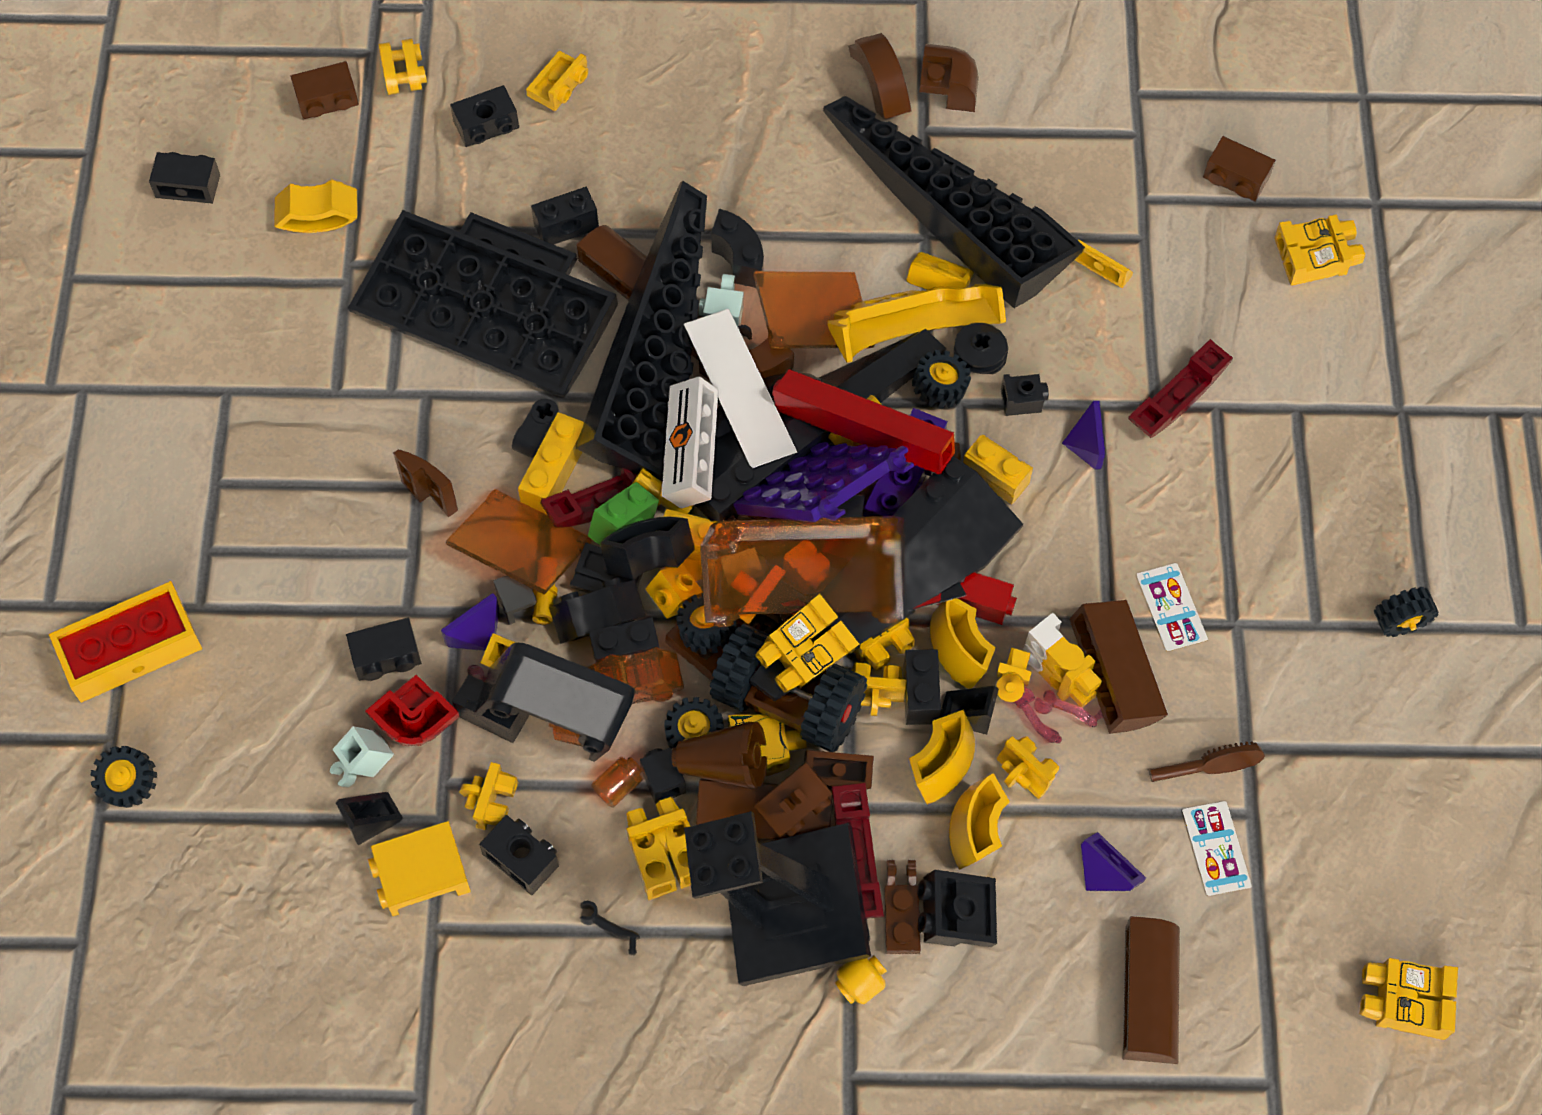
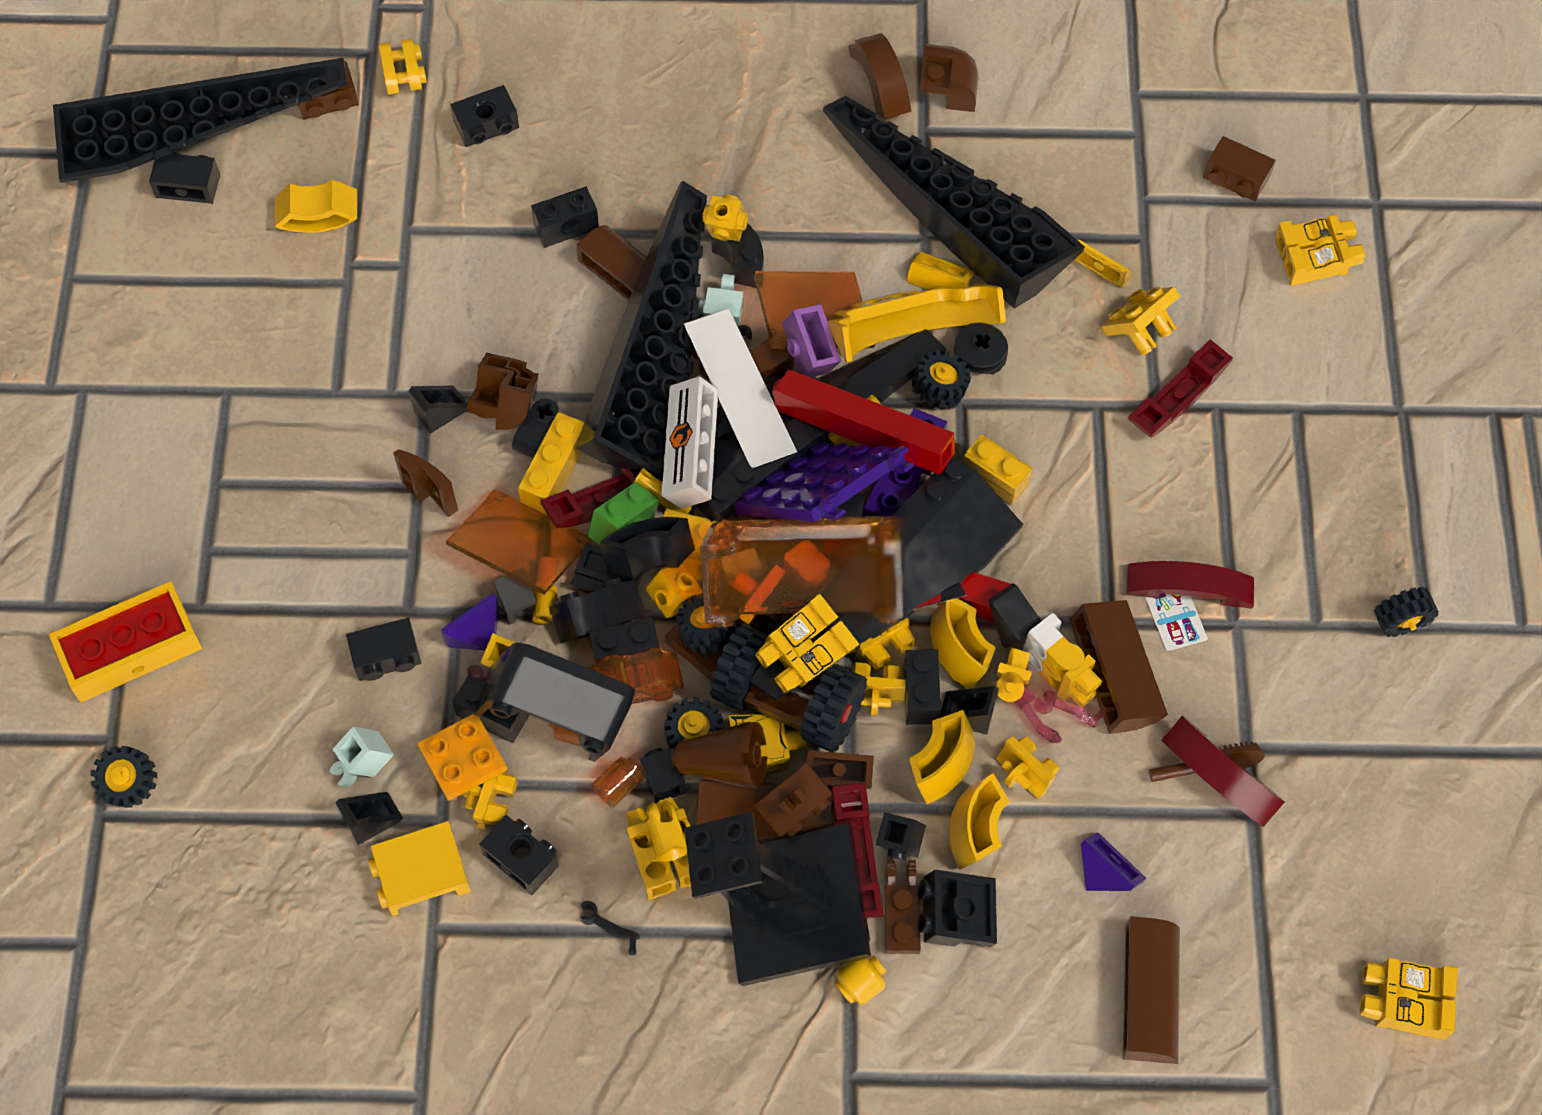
black slope [348,210,618,398] -> none
red brick [365,674,459,746] -> none
yellow bracket [526,50,588,111] -> none
black brick [1001,374,1049,416] -> none
dark purple slope [1062,400,1105,470] -> none
sticker [1182,801,1252,896] -> none
none -> black wedge [53,58,348,183]
none -> black slope [408,385,467,433]
none -> light orange plate [417,714,507,801]
none -> reddish brown brick [467,352,539,430]
none -> yellow piece [645,800,687,862]
none -> yellow brick [703,194,748,242]
none -> medium lavender brick [782,304,841,378]
none -> black brick [876,812,926,861]
none -> black slope [988,583,1042,648]
none -> yellow plate [1100,286,1180,356]
none -> dark red slope [1126,561,1254,609]
none -> dark red slope [1161,715,1285,827]

